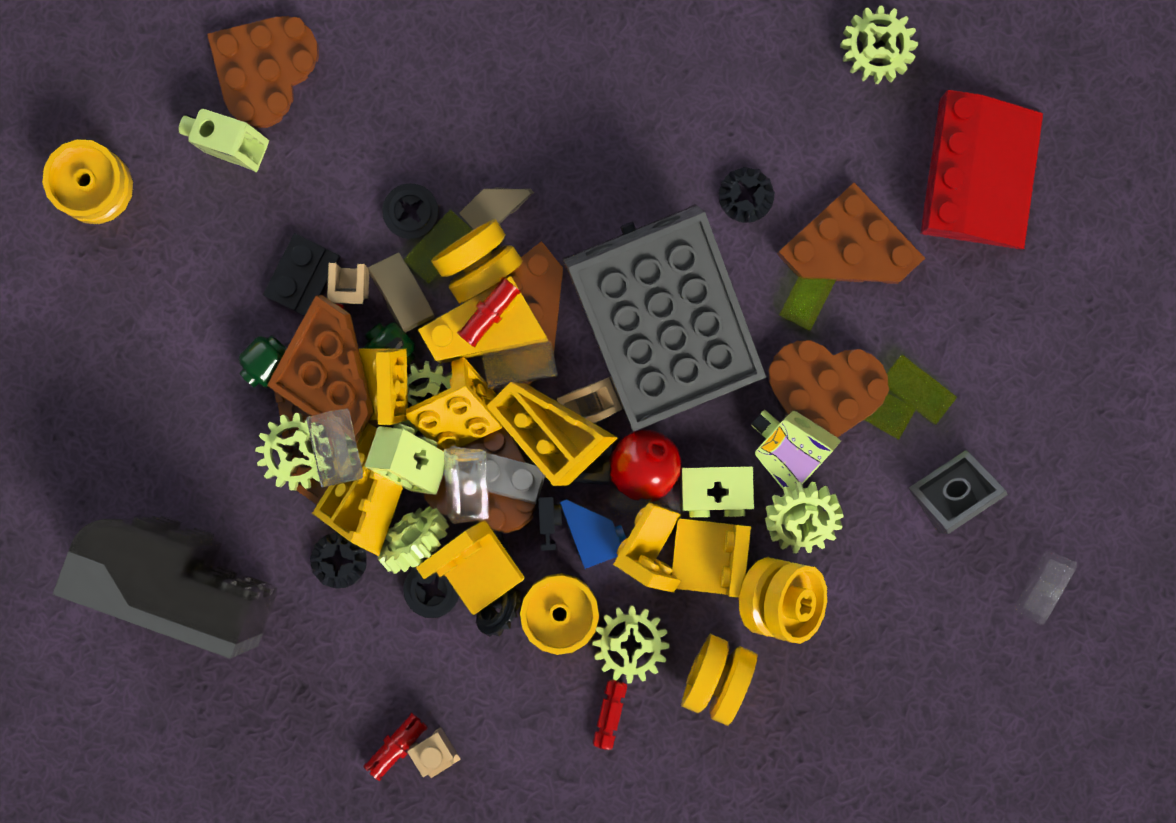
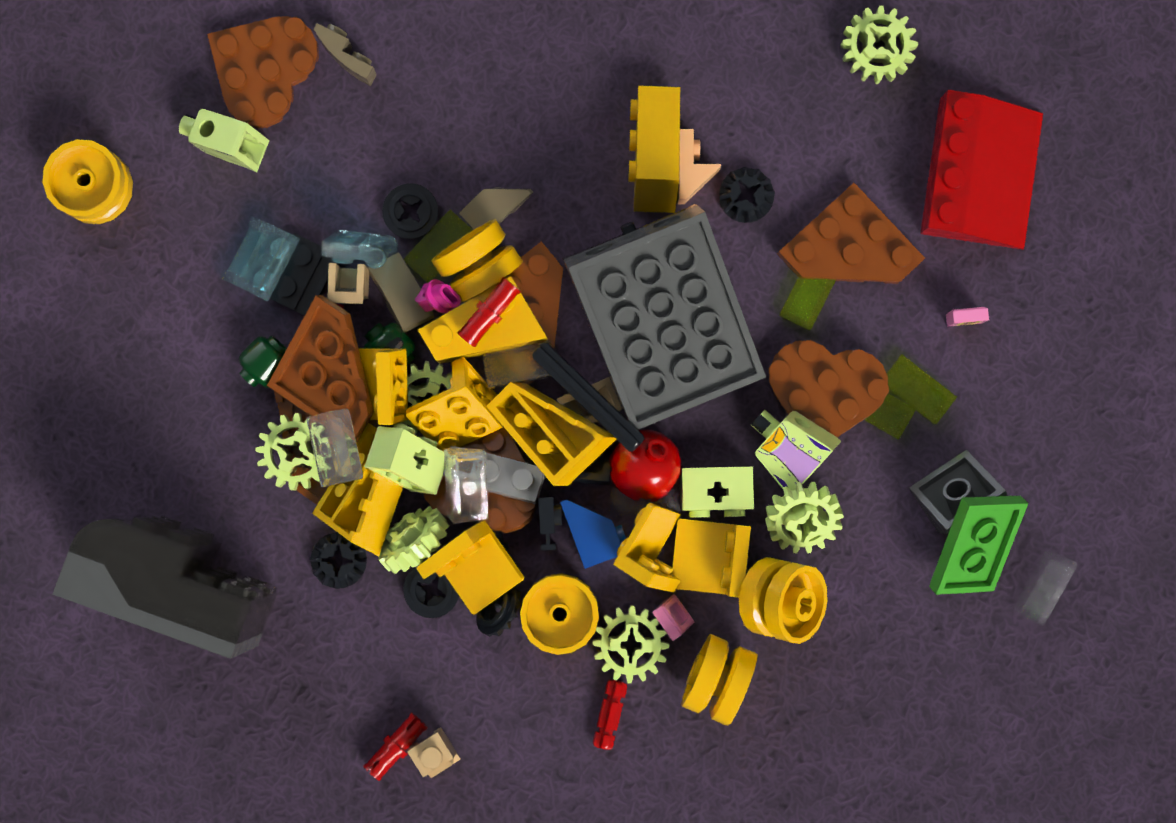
none -> clear light blue plate [220,216,300,302]
none -> dark tan slope [314,23,377,86]
none -> clear light blue plate [321,230,398,269]
none -> dark pink piece [415,279,461,314]
none -> black axle [532,342,645,452]
none -> yellow wedge [628,86,680,213]
none -> bright pink tile [652,594,694,641]
none -> light nougat slope [677,129,721,204]
none -> bright green plate [929,495,1029,595]
none -> bright pink tile [946,307,989,327]

